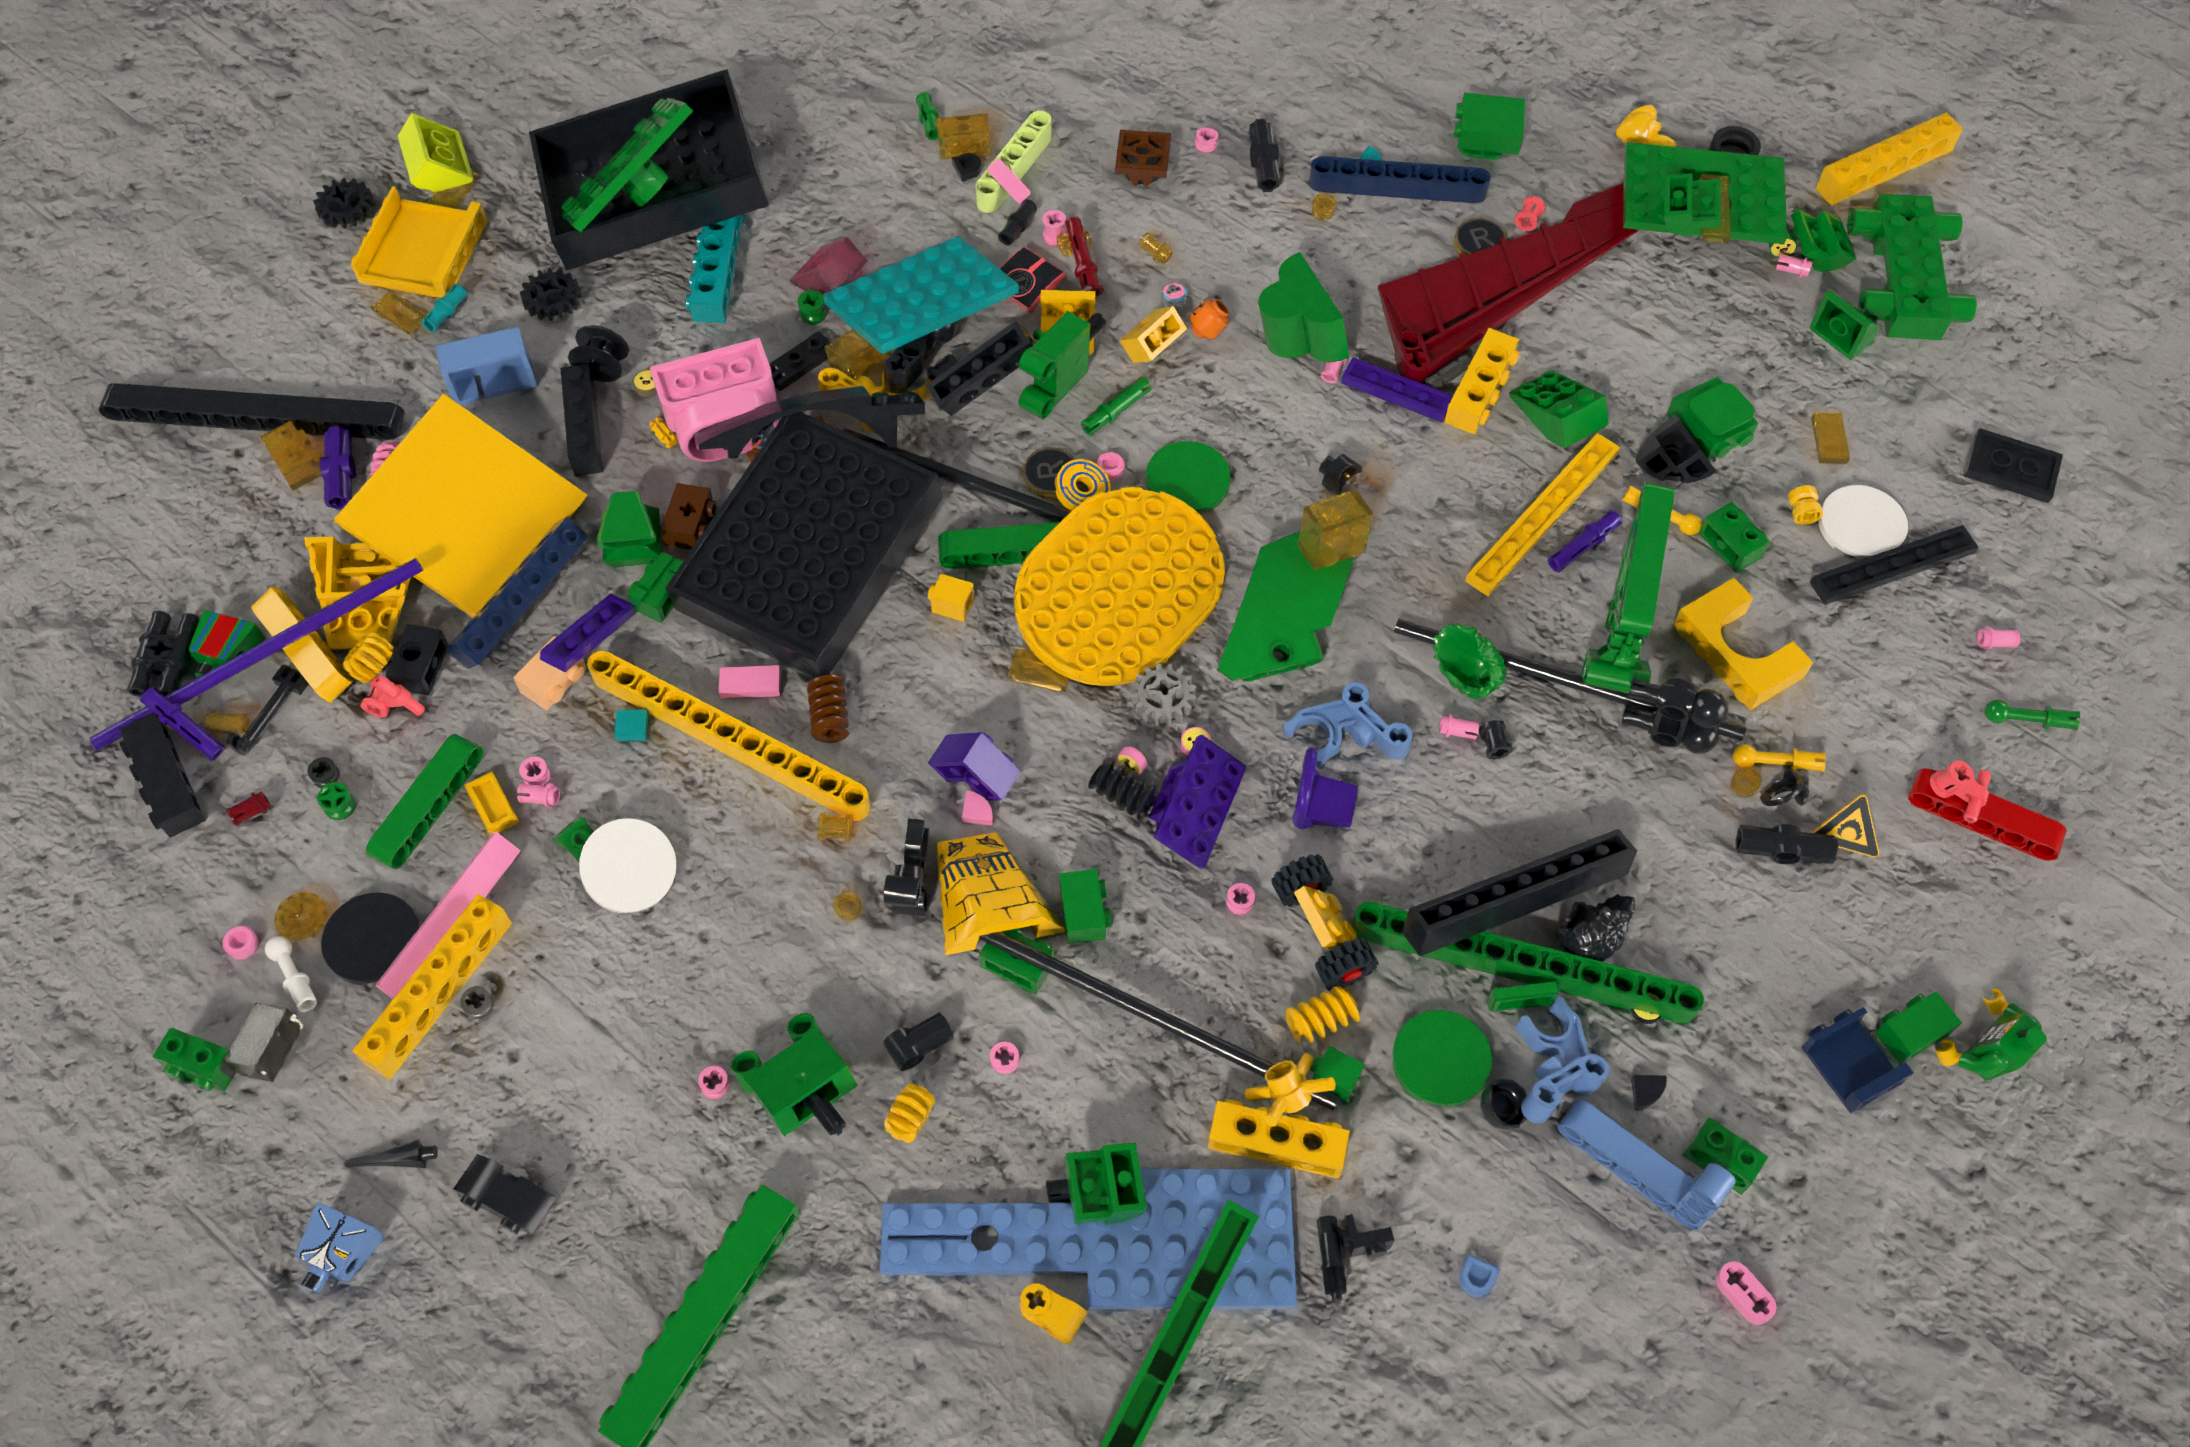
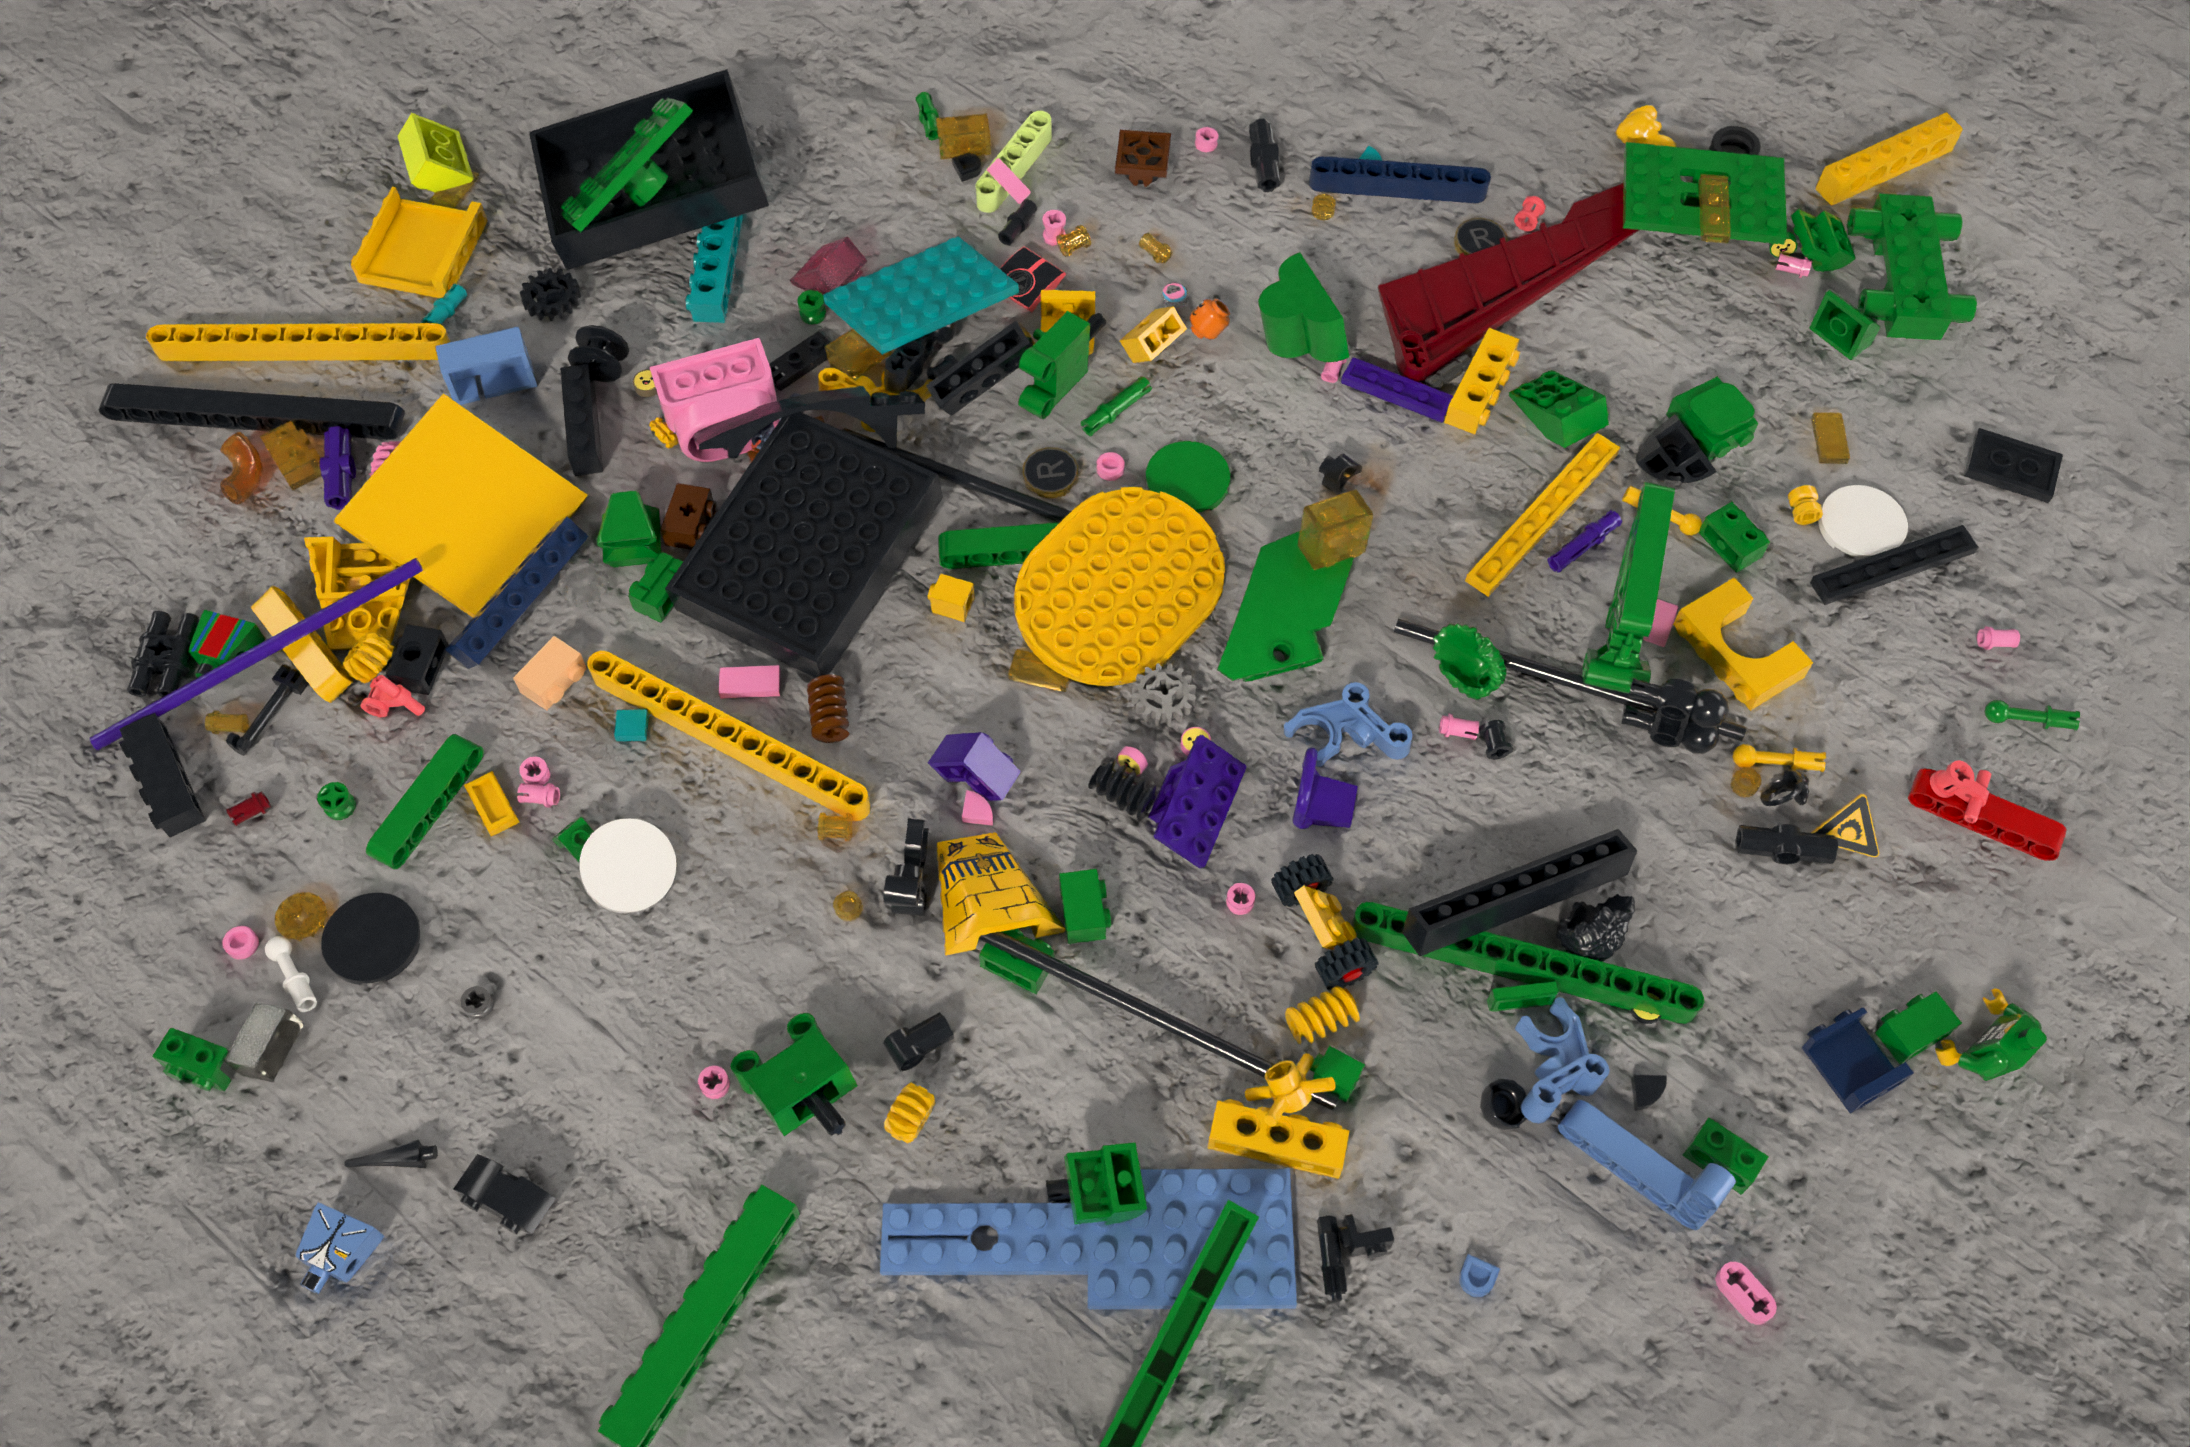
dark purple pin [140,687,225,761] -> none
pearl dark grey bush [307,757,340,788] -> none
black gear [313,178,375,229] -> none
yellow brick [352,894,512,1080] -> none
clear yellow tile [370,291,426,335] -> none
bright pink tile [375,832,521,999] -> none
dark purple plate [540,593,635,672] -> none
bright pink bush [990,1041,1020,1074] -> none
yellow piece [1020,1283,1088,1345] -> none
yellow tile [1054,459,1111,511] -> none
dark red pin [1065,217,1104,297] -> none
green tile [1392,1010,1492,1108] -> none
green brick [1453,92,1525,160] -> none
green brick [1664,173,1721,236] -> none
none -> yellow beam [146,323,451,361]
none -> clear orange cylinder [220,432,263,505]
none -> bright pink sticker [1643,599,1679,647]

